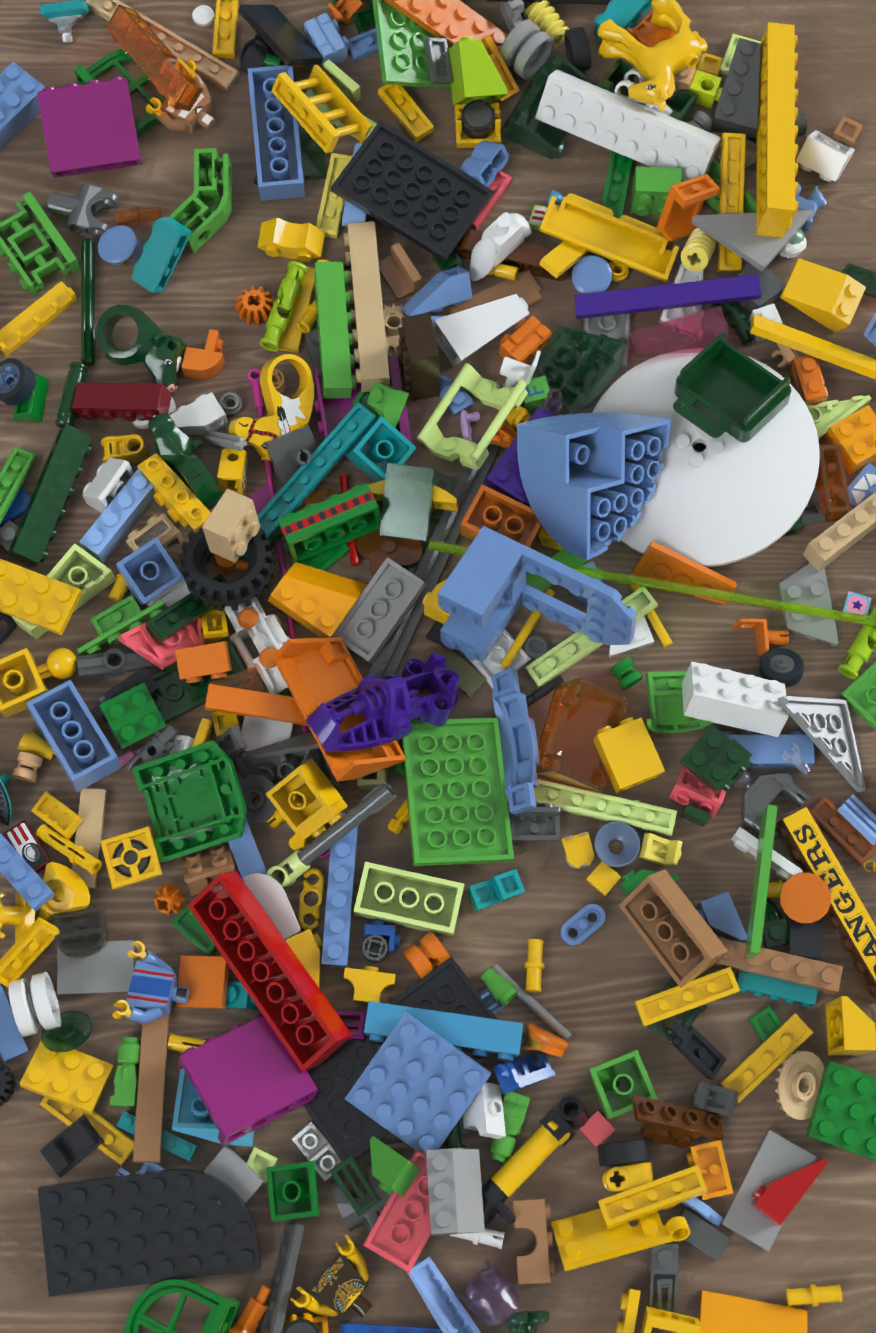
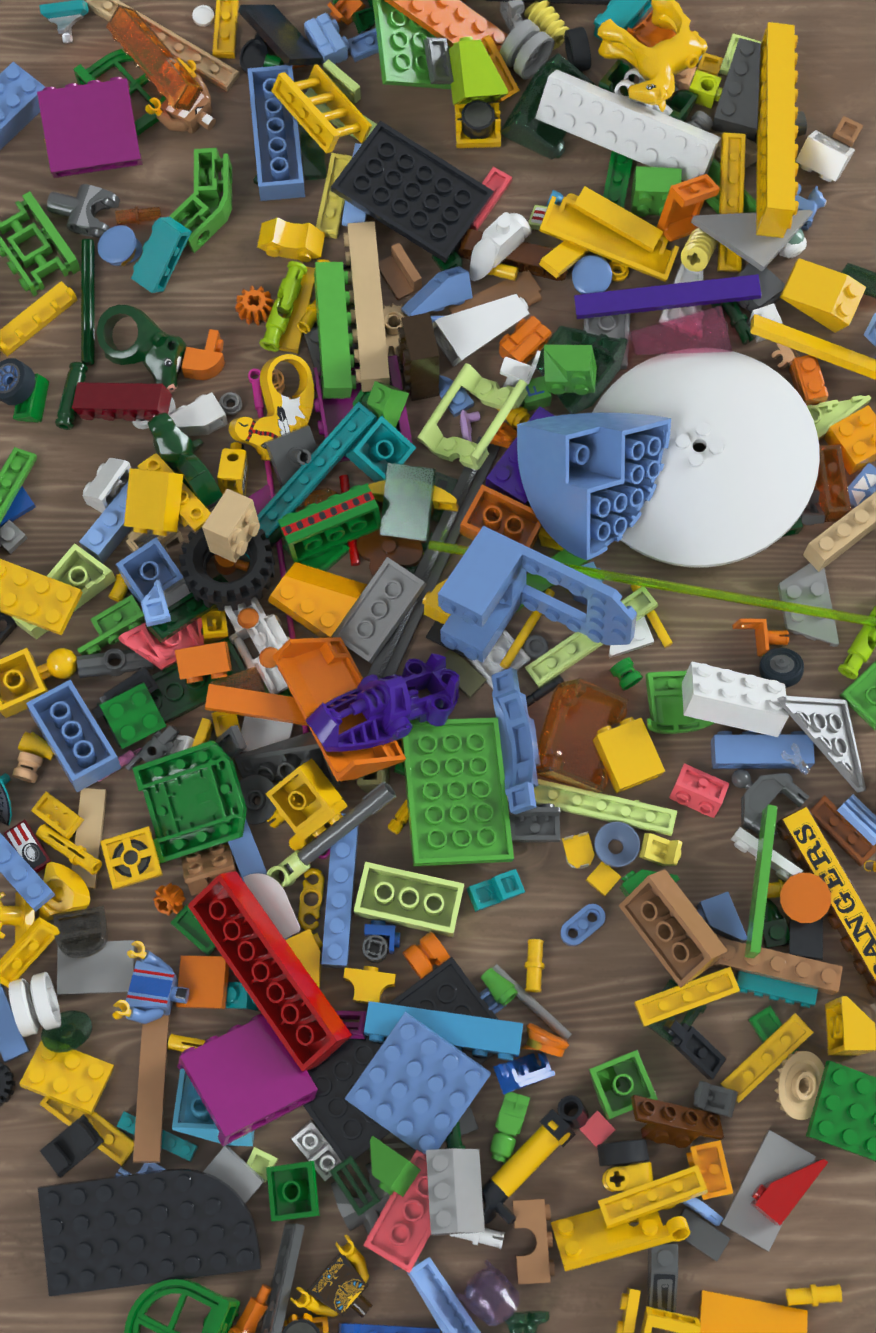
dark green brick [7,424,92,567] -> none
yellow piece [101,434,148,463] -> none
bright green piece [110,1037,141,1108] -> none
light grey axle [205,430,247,451] -> none
yellow plate [378,85,434,142] -> none
medium blue brick [459,141,509,187] -> none
white brick [463,1082,506,1139] -> none
clear purple pin [543,389,562,416] -> none
orange wing [629,541,737,604] -> none
dark green piece [673,332,791,443] -> none
dark green plate [679,724,752,794] -> none
dark green tile [681,804,710,827] -> none
bright pink tile [841,591,872,622] -> none
none -> yellow brick [124,468,183,536]
none -> light blue tile [141,579,171,627]
none -> bright green slope [544,345,597,395]
none -> yellow tile [573,186,664,253]

